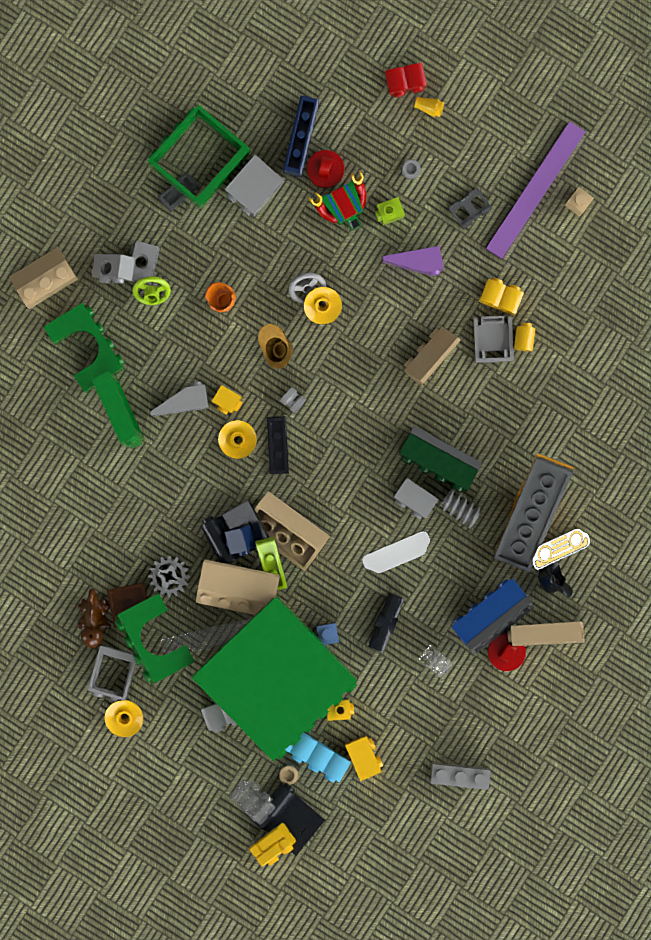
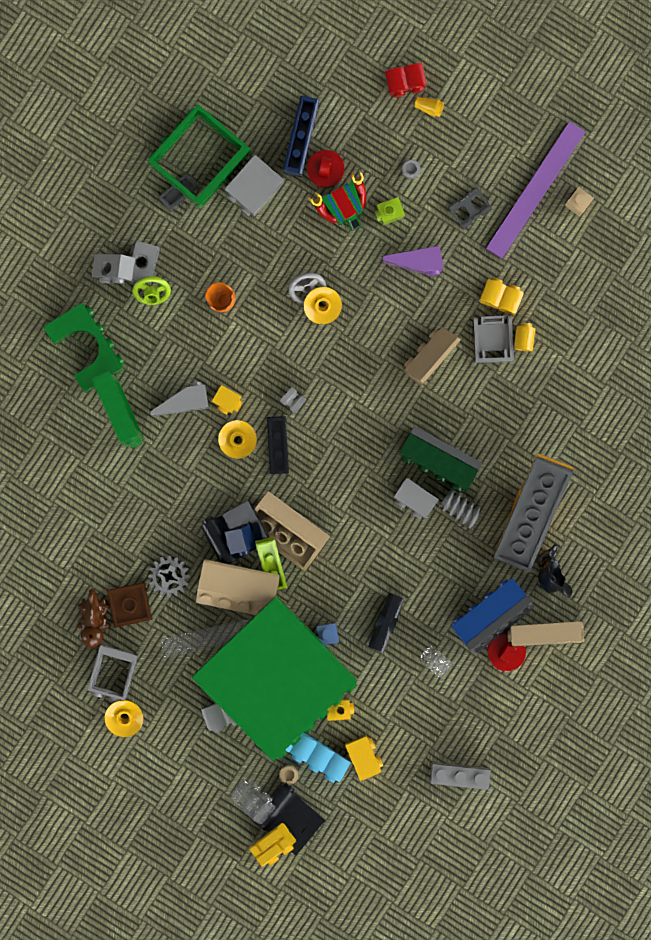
tan slope [9,247,78,309] -> none
green arch [115,593,195,685] -> none
pearl gold piece [258,324,293,369] -> none
white sticker [362,531,430,573] -> none
sticker [533,529,590,569] -> none

